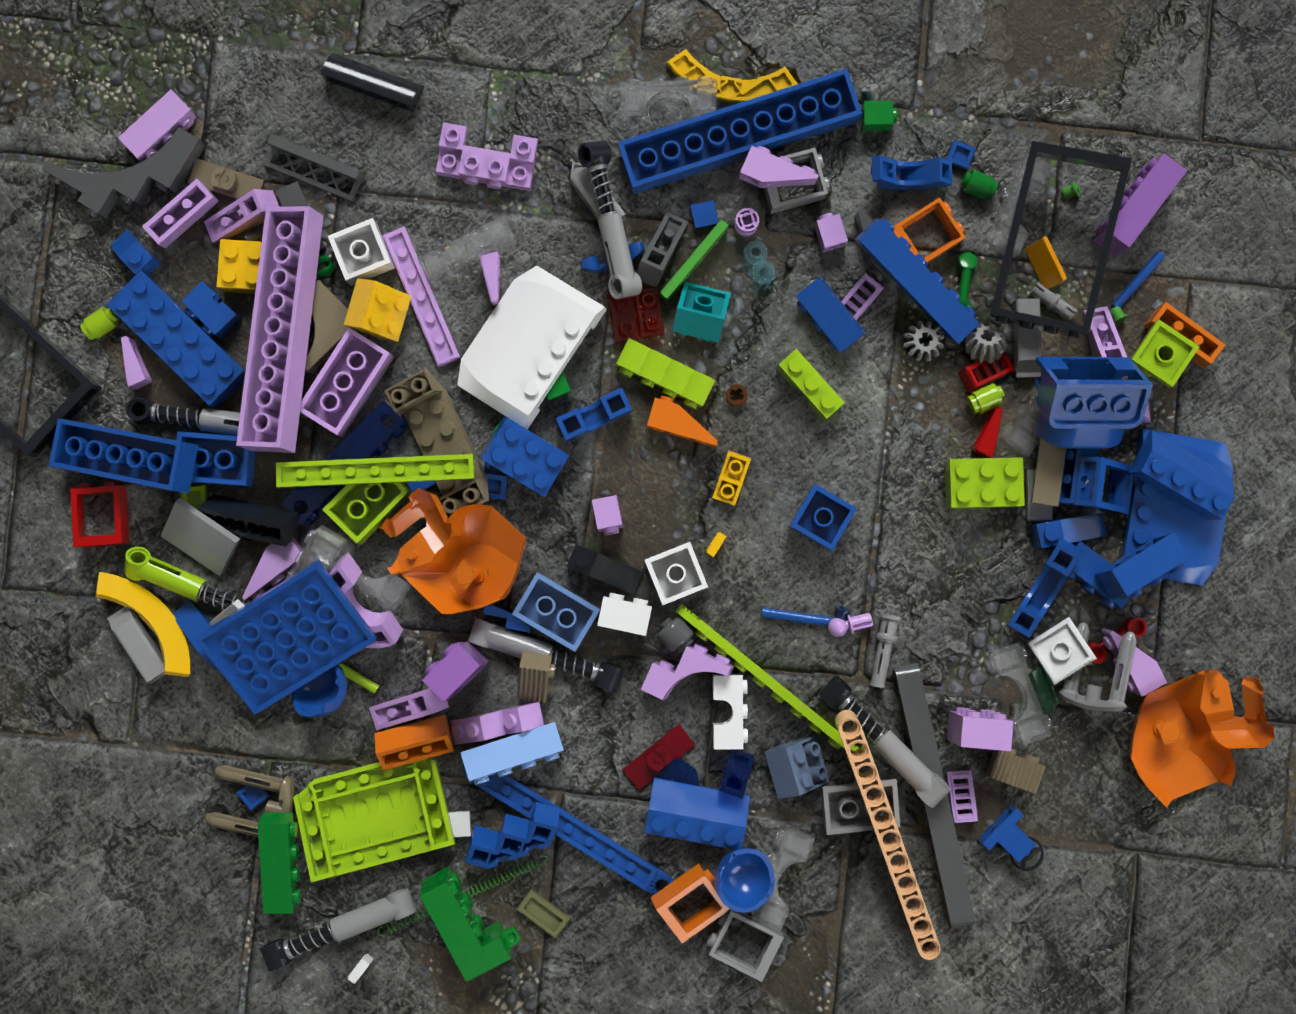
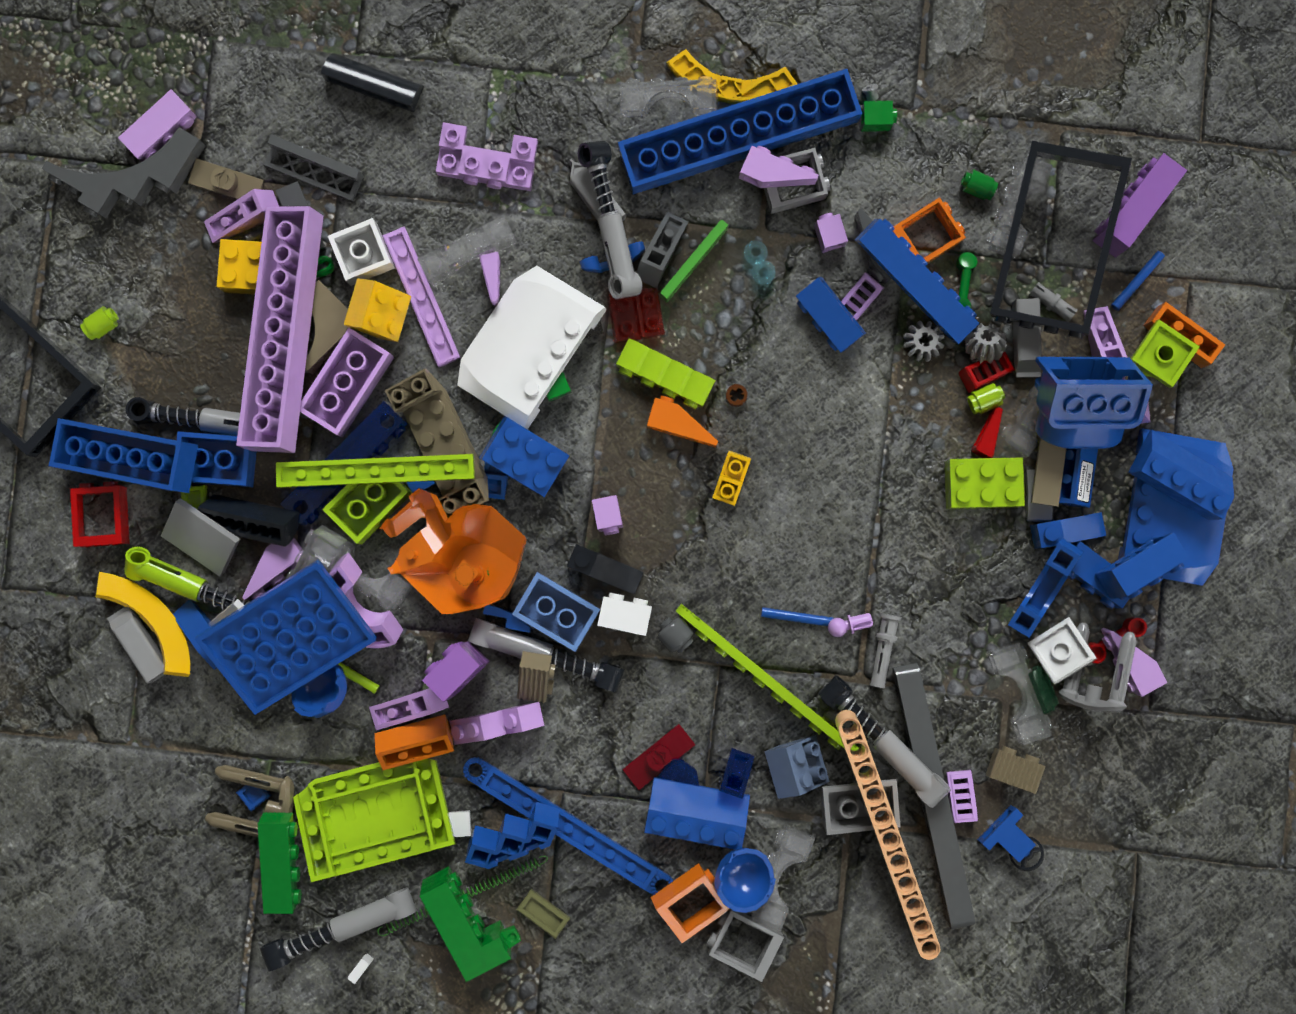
blue brick [106,270,246,409] -> none
blue slope [110,229,162,275] -> none
lavender slope [121,336,152,390] -> none
lavender brick [142,179,219,248] -> none
blue brick [182,281,242,339] -> none
light blue brick [460,722,564,785] -> none
blue arch [556,387,632,443] -> none
lavender arch [641,644,734,700] -> none
white brick [645,542,708,605] -> none
teal slope [672,282,731,343] -> none
blue tile [690,200,719,230] -> none
yellow tile [705,532,727,557] -> none
white arch [712,674,748,749] -> none
lavender wheel [734,208,759,237] -> none
lime arch [776,349,845,422] -> none
blue brick [788,484,857,551] -> none
dark blue piece [834,606,851,621] -> none
blue arch [870,155,952,190] -> none
blue tile [946,139,976,172] -> none
lavender brick [947,707,1013,751] -> none
light orange slope [1025,236,1067,289] -> none
bright green piece [1062,181,1080,199] -> none
blue window [1074,456,1134,514] -> none
bright green piece [1110,306,1128,325] -> none
orange piece [1129,669,1275,809] -> none

